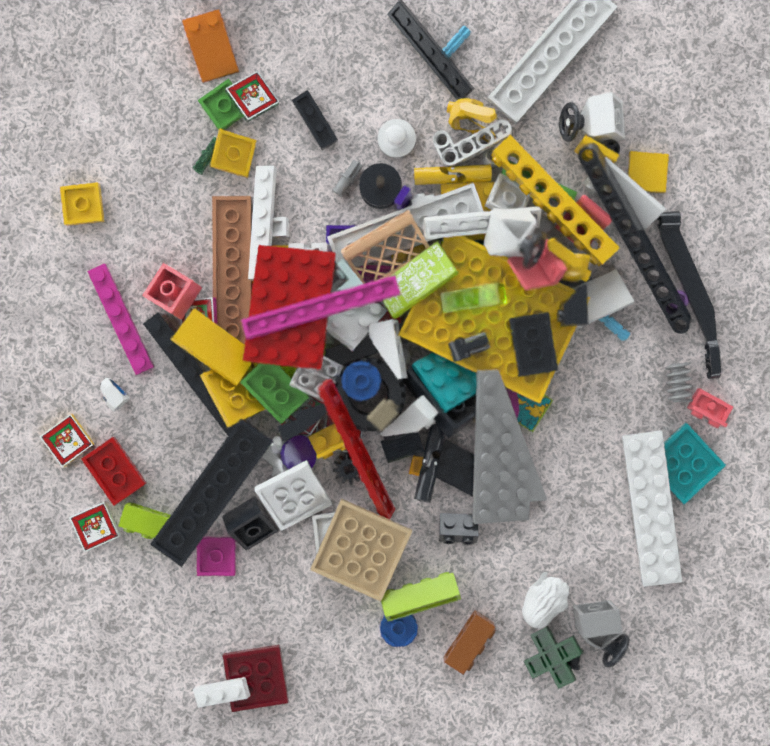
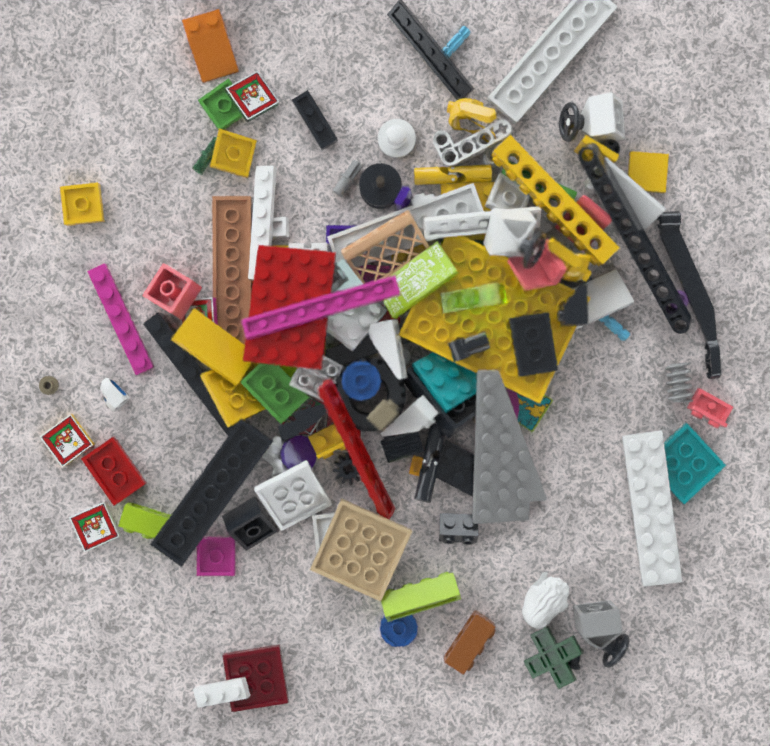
none -> dark tan plate [39,376,59,395]

